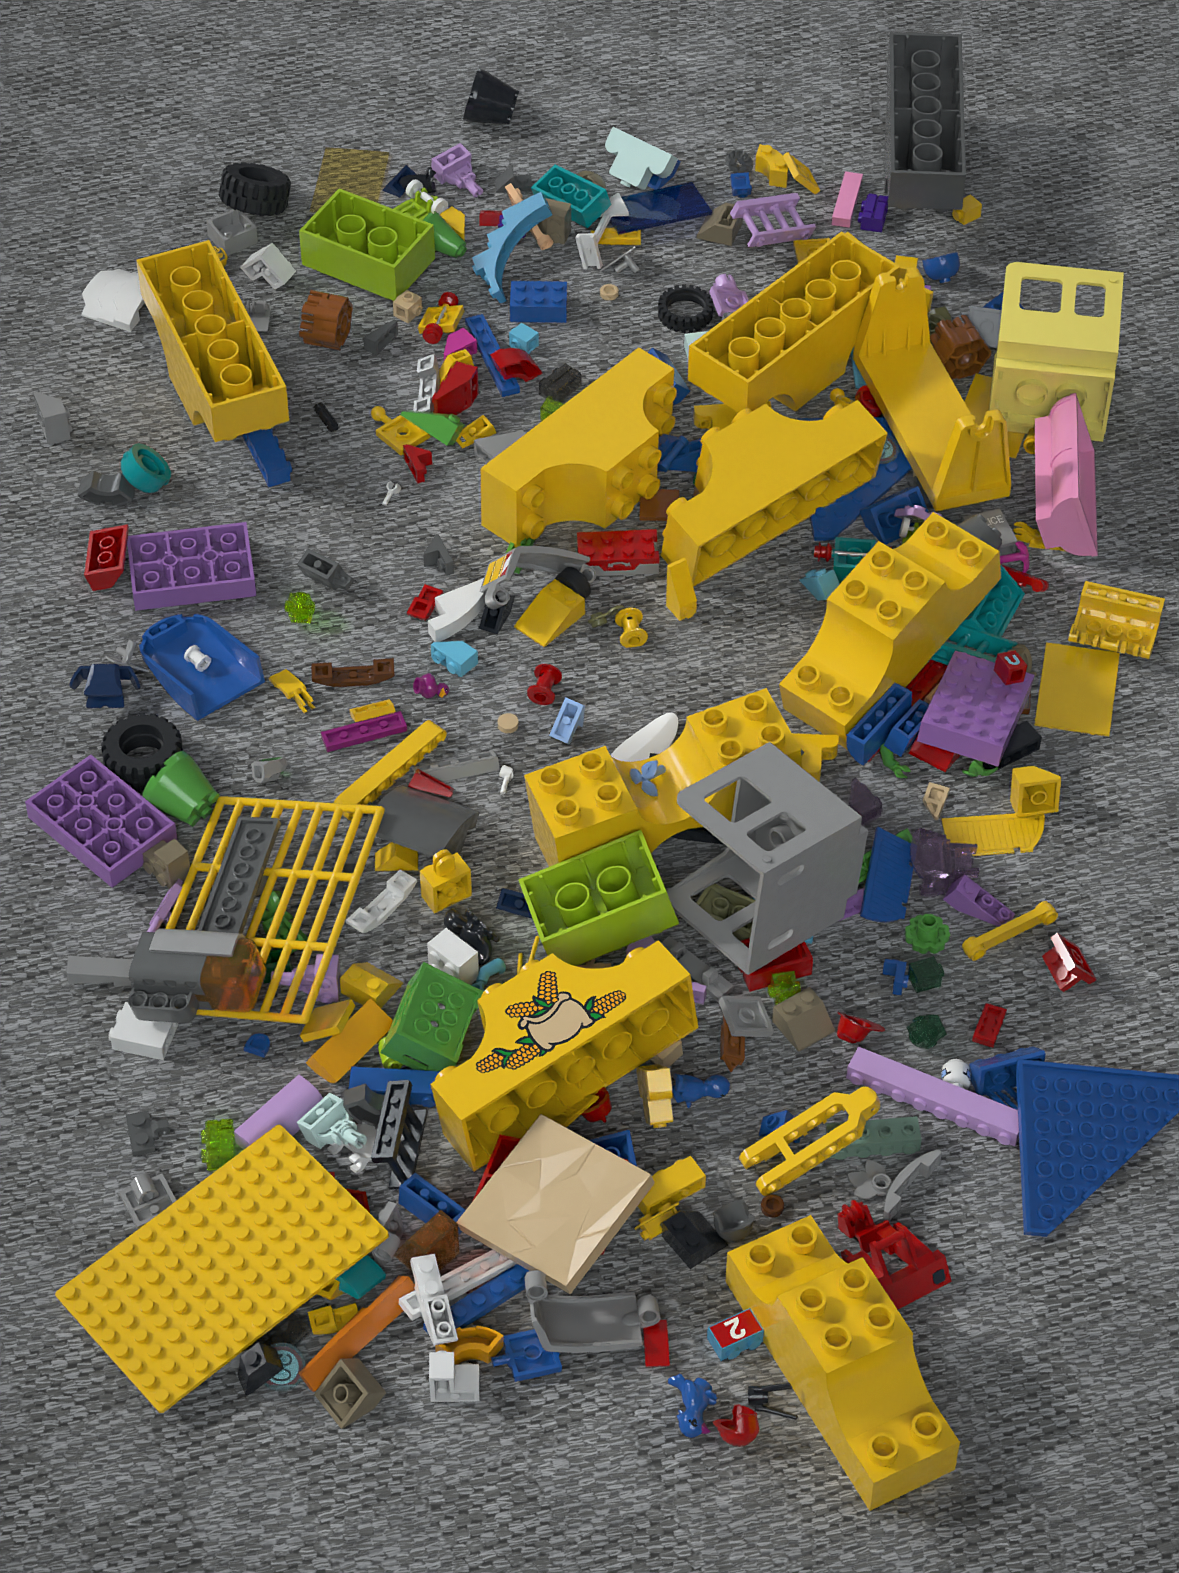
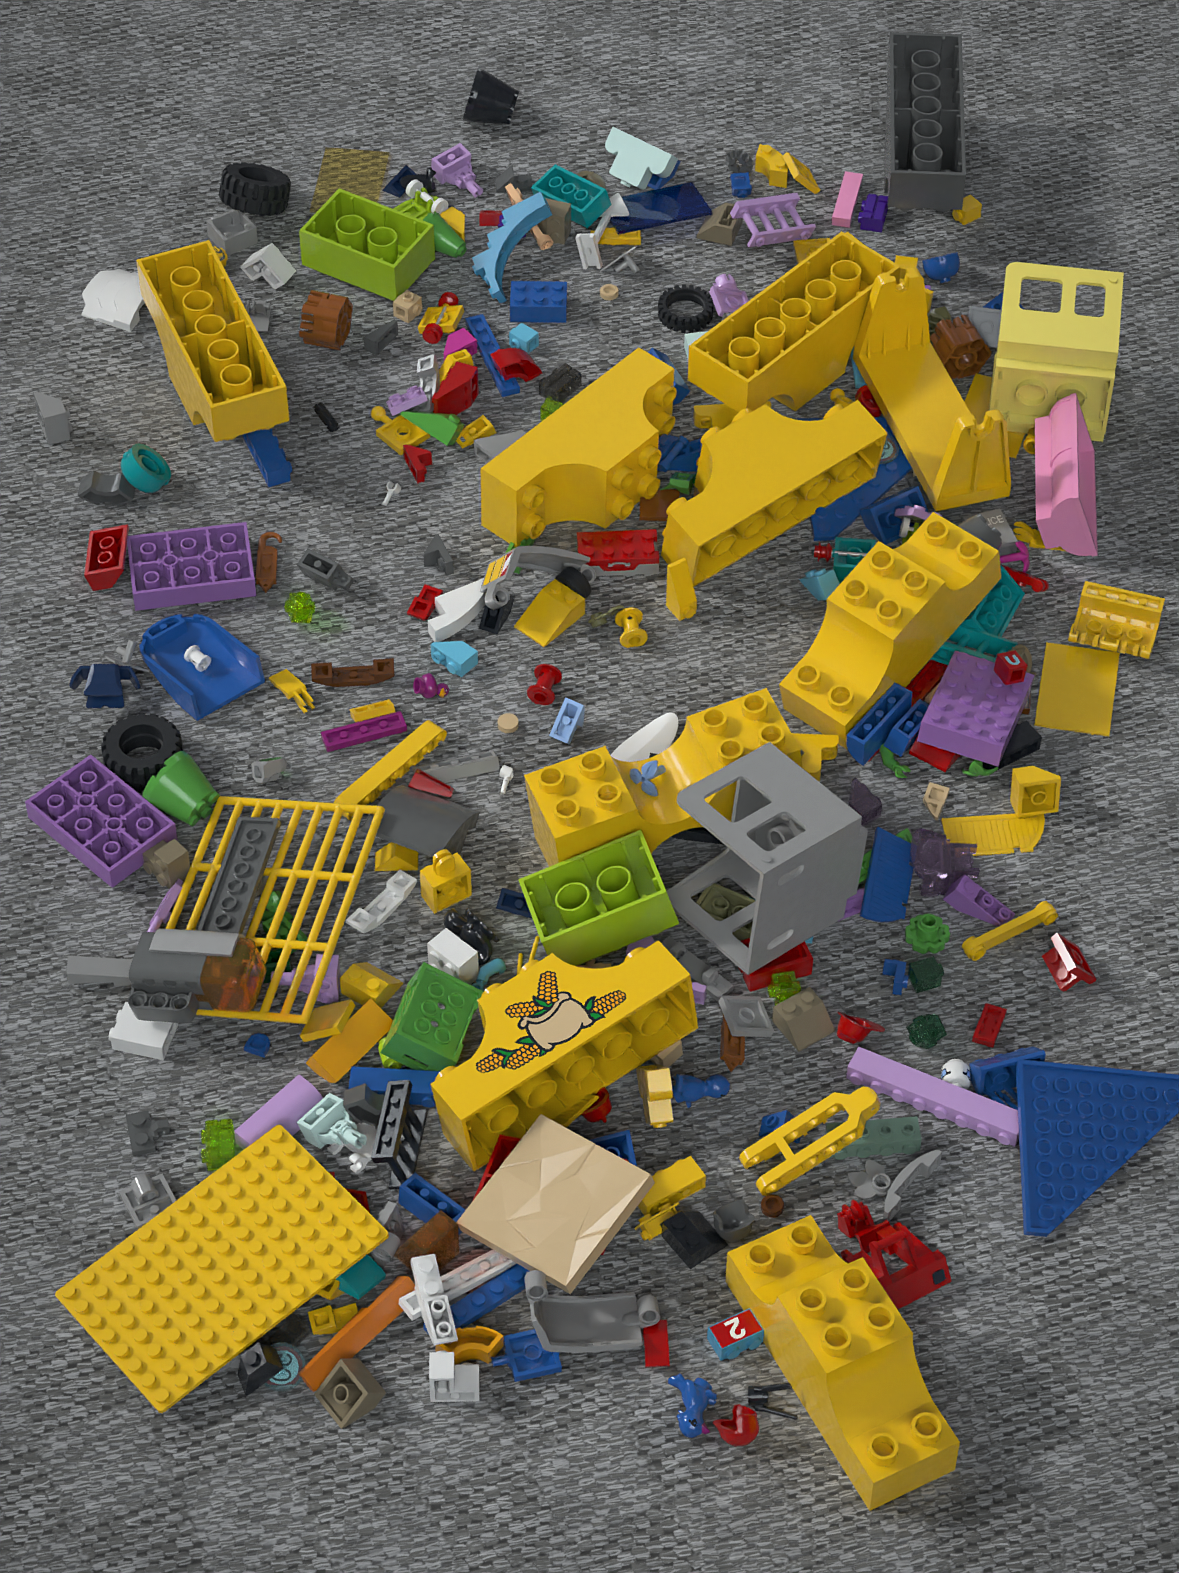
none -> dark orange plate [256,532,282,593]
none -> lavender tile [386,386,428,416]
none -> bright green slope [660,472,694,495]

